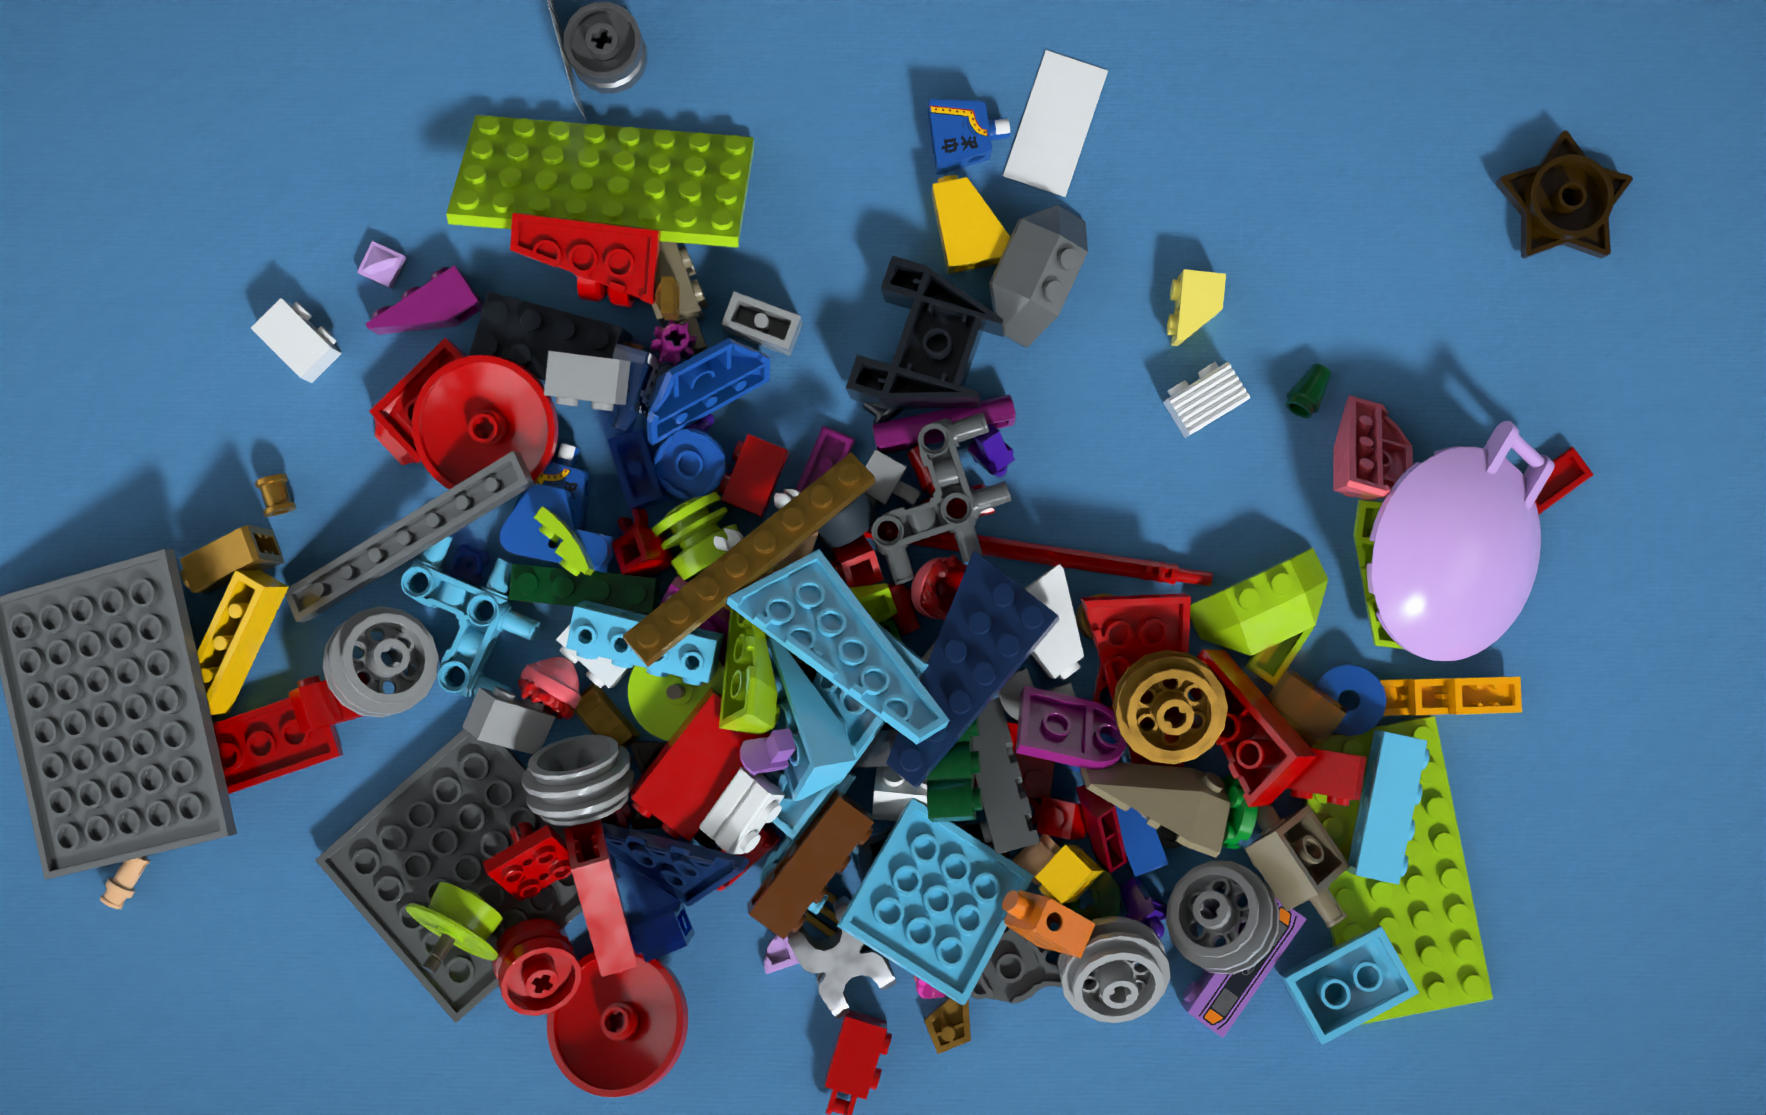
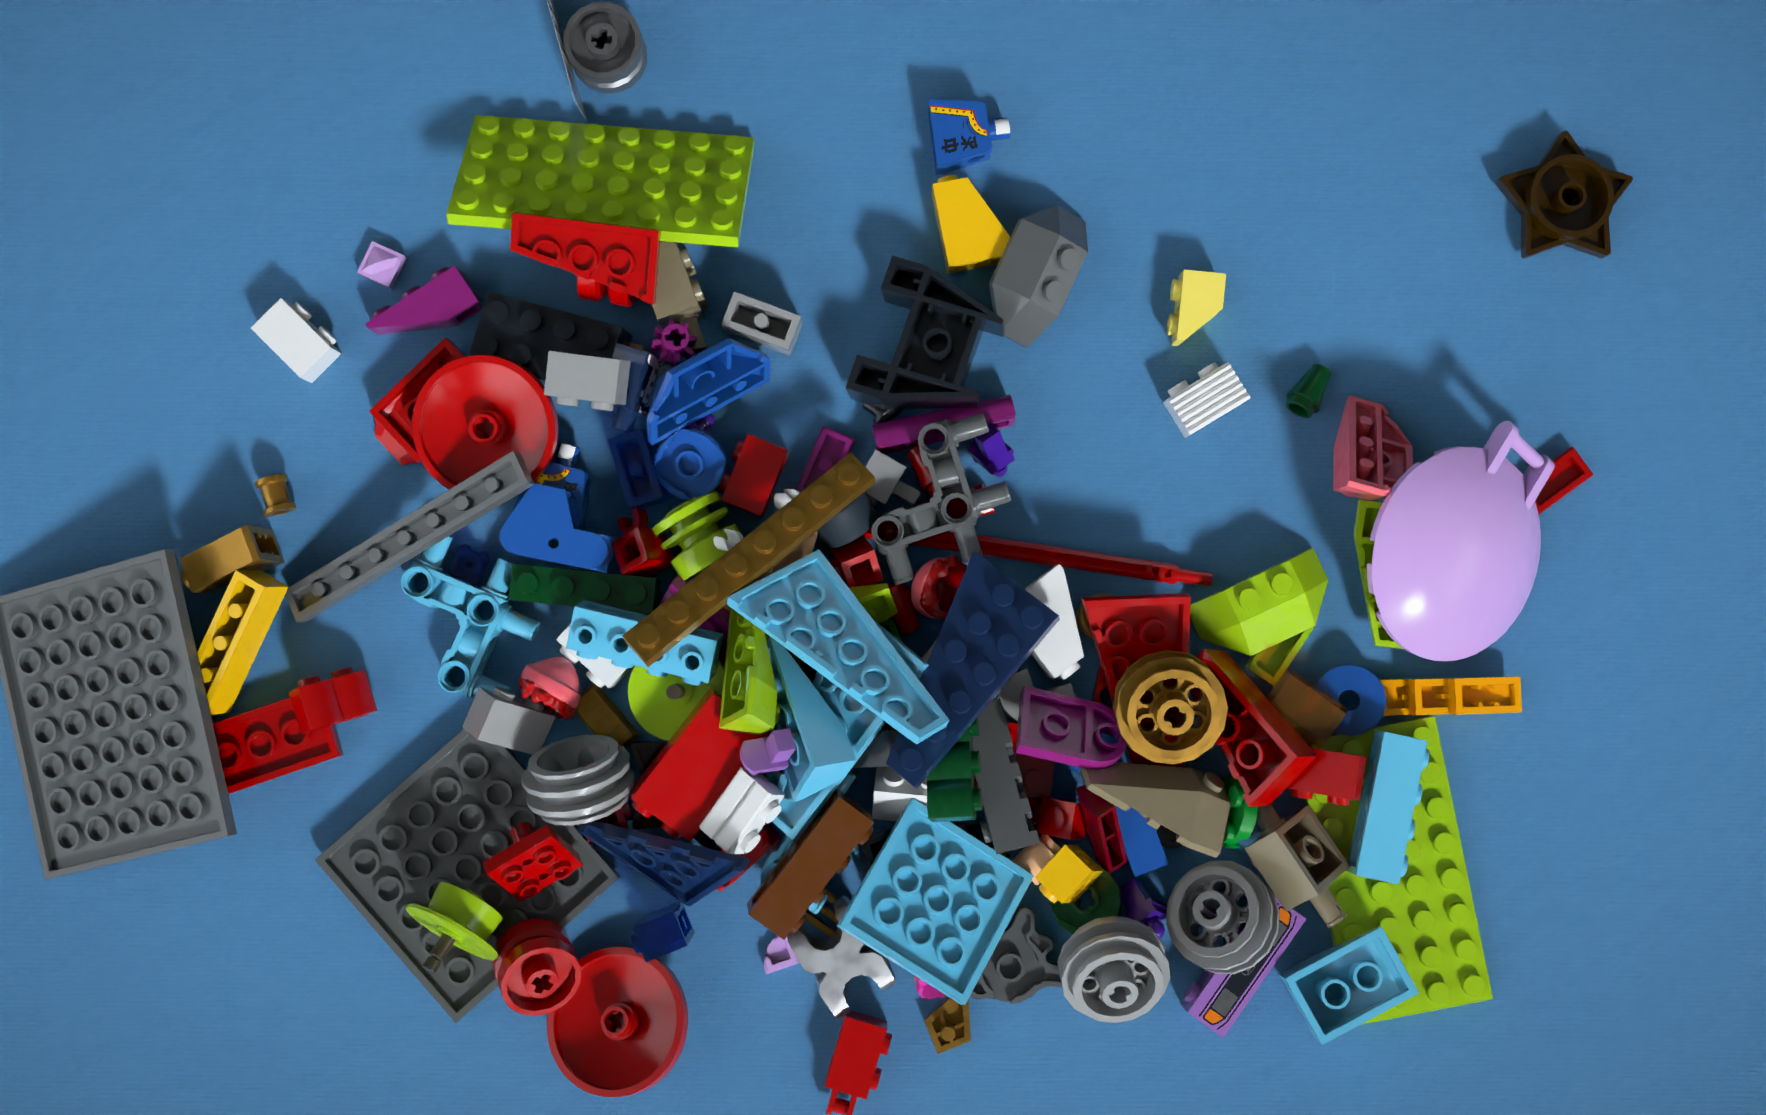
light nougat pin [99,856,150,909] -> none
light grey wheel [323,606,439,718] -> none
lime slope [534,506,595,576] -> none
brick [564,819,638,977] -> none
pearl gold tile [655,276,680,320] -> none
orange torso [1002,890,1095,958] -> none
white sticker [1003,50,1108,197] -> none

